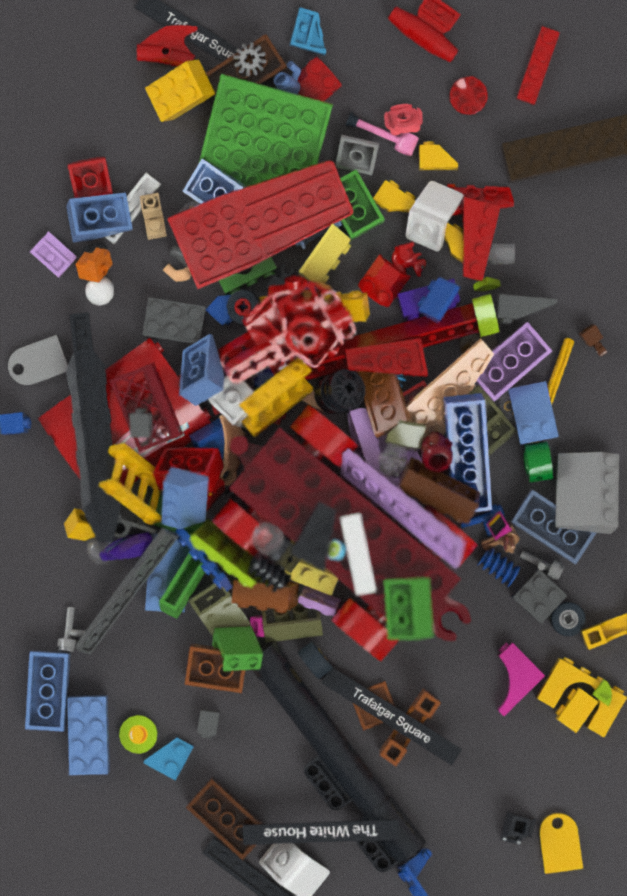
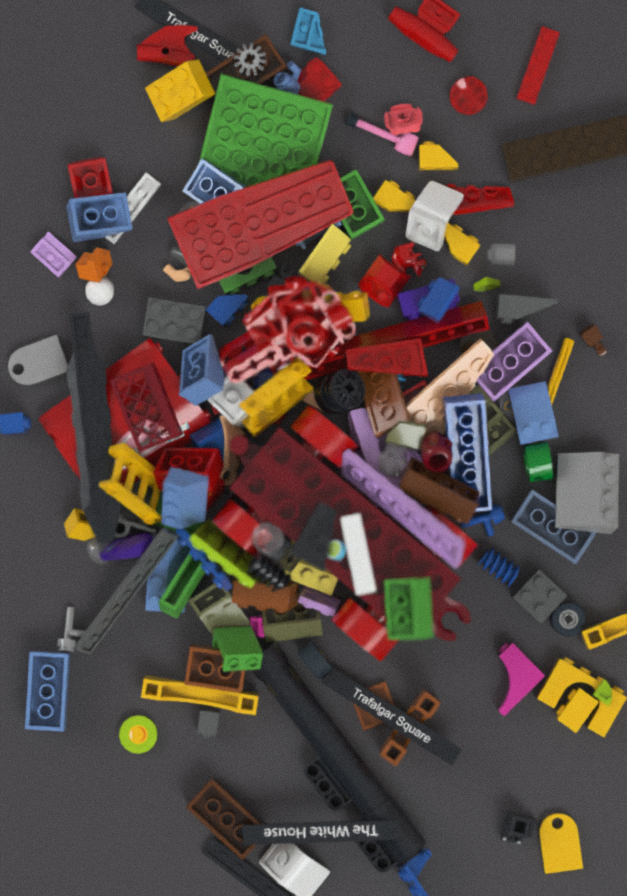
medium blue brick [67,695,110,775] -> none
dark grey brick [130,408,152,438] -> none
tan slope [140,193,167,240] -> none
dark azure wing [143,737,194,781] -> none
black bush [227,290,261,324] -> none
light grey slope [335,135,379,176] -> none
red wing [463,197,501,281] -> none
lime slope [472,294,499,337] -> none
medium nougat axle [481,521,520,553] -> none
slope [486,511,512,540] -> none
light grey piece [520,551,565,580] -> none
none -> yellow arch [141,675,259,715]

